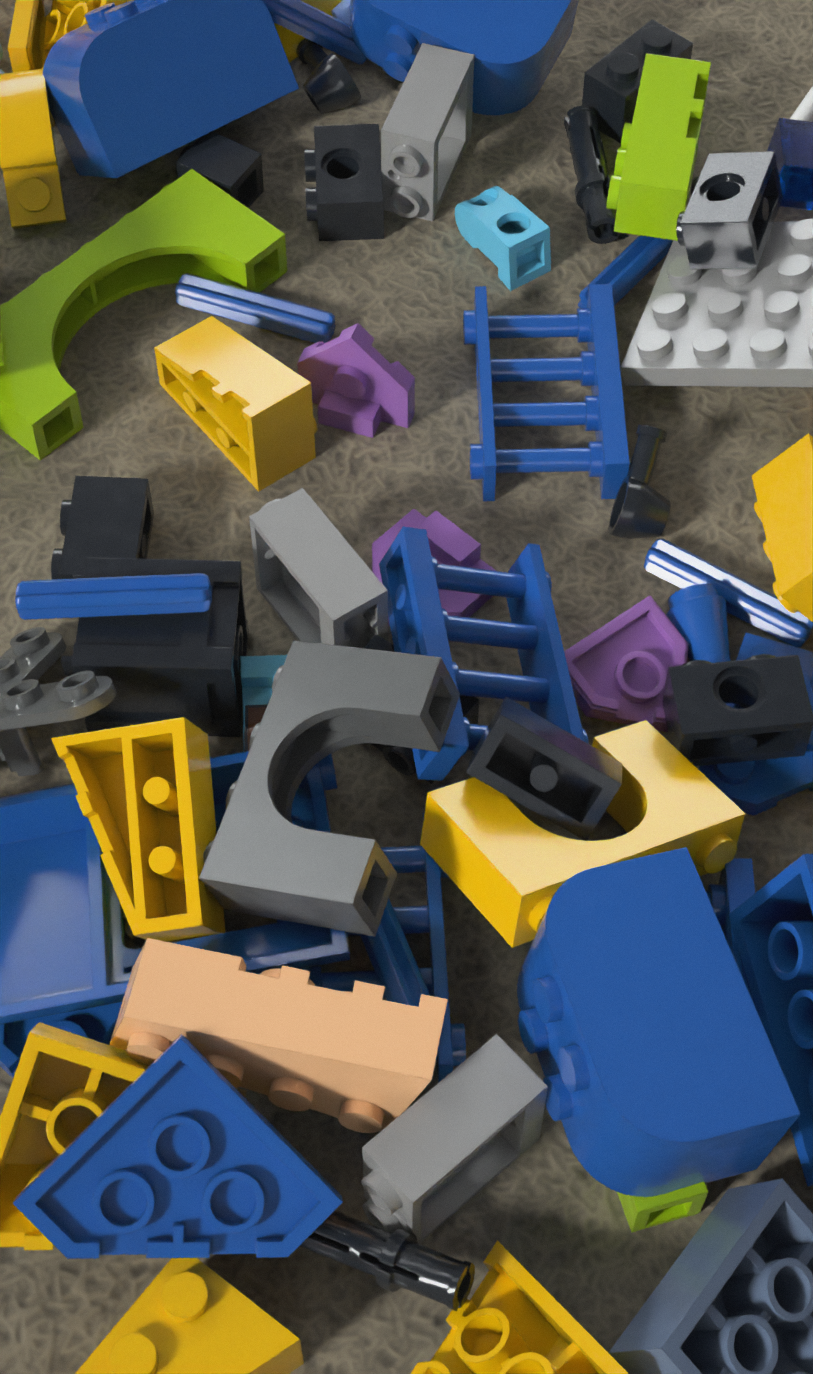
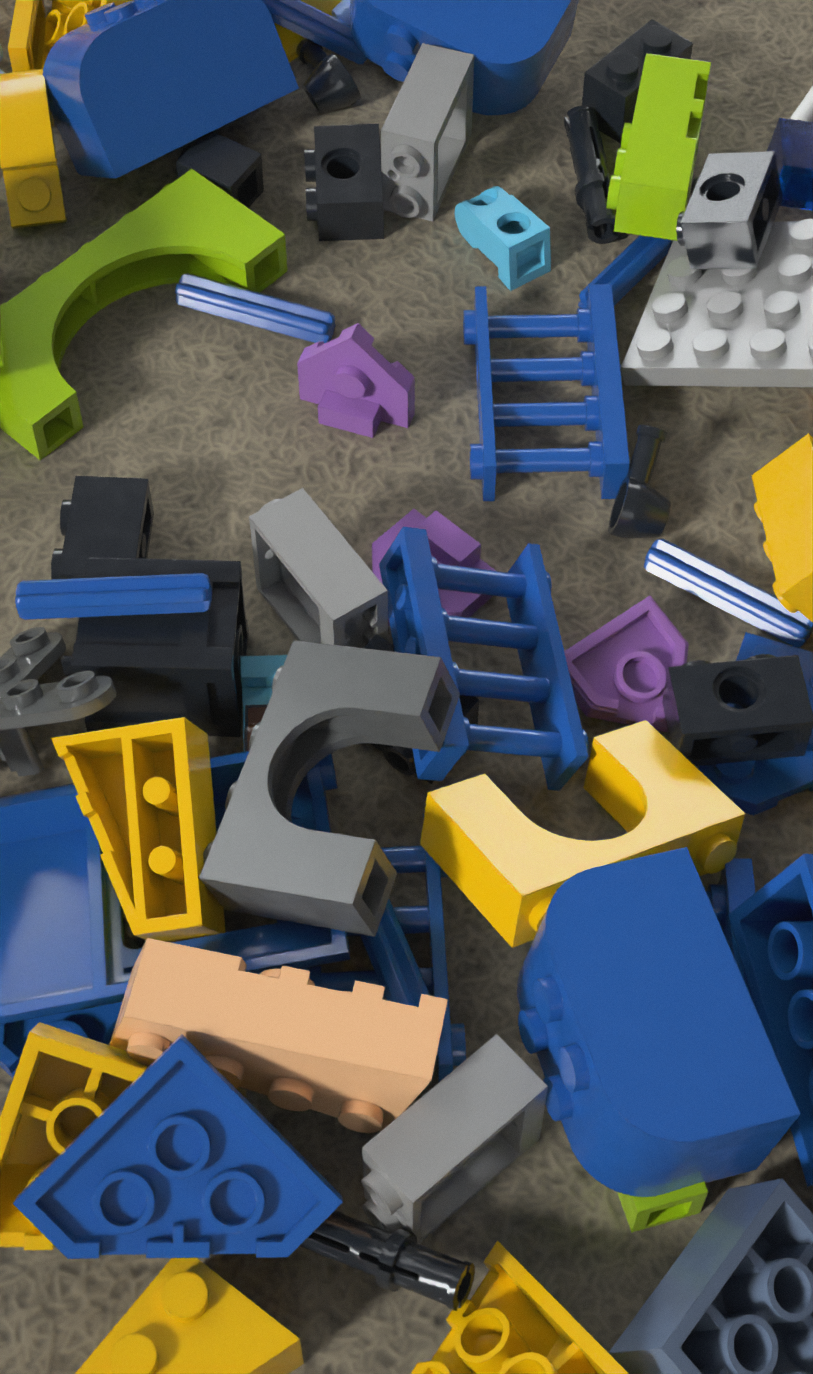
yellow wedge [154,316,317,492] -> none
black brick [466,697,622,841] -> none
blue cone [666,584,731,663] -> none

